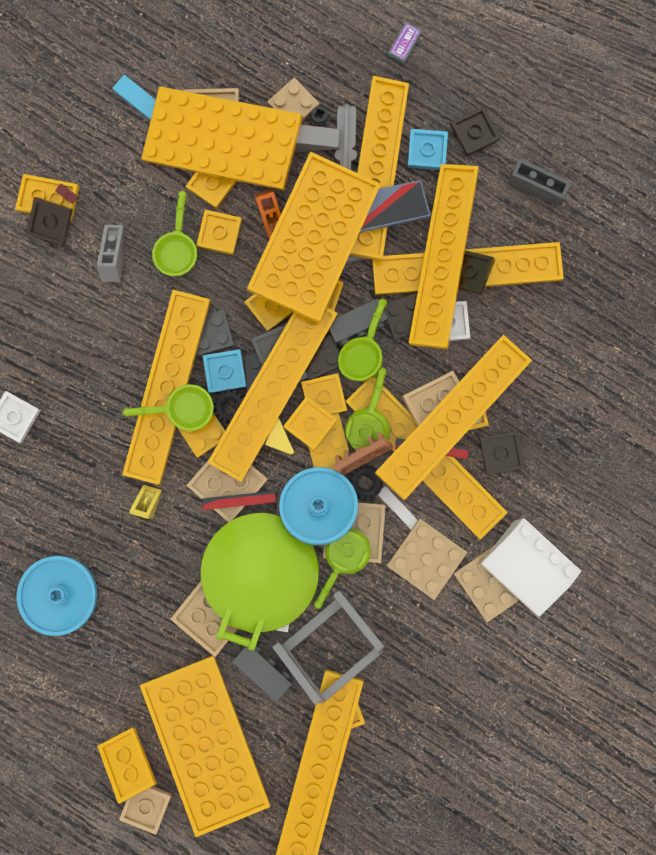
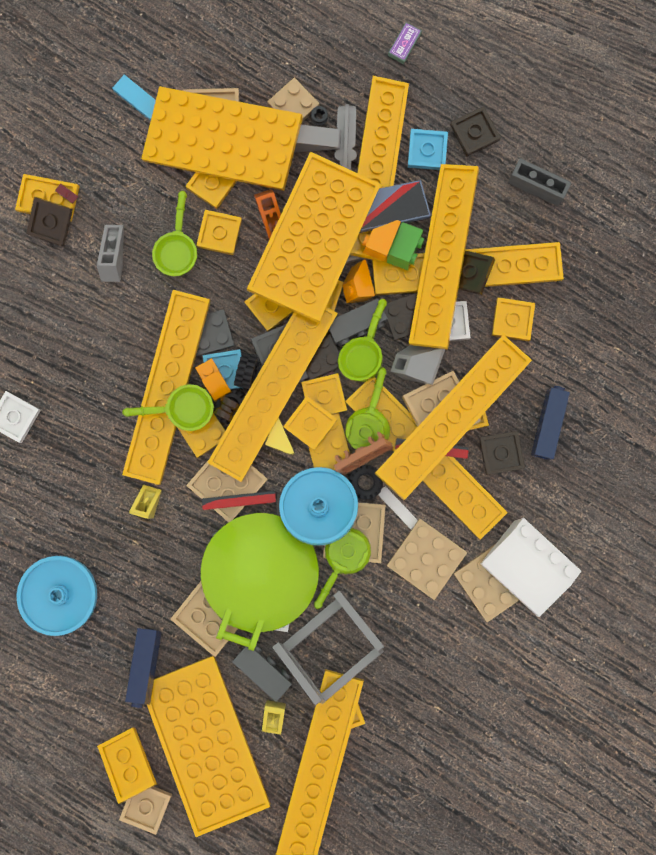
none -> dark blue brick [125,628,162,708]
none -> light orange slope [195,358,231,401]
none -> dark brown wheel [214,396,240,422]
none -> black tyre [234,352,258,389]
none -> light yellow slope [262,700,286,735]
none -> light orange slope [342,260,375,303]
none -> light orange slope [362,220,401,262]
none -> bright green brick [387,222,425,270]
none -> light grey slope [390,345,445,385]
none -> yellow plate [491,298,535,341]
none -> dark blue brick [531,386,570,460]

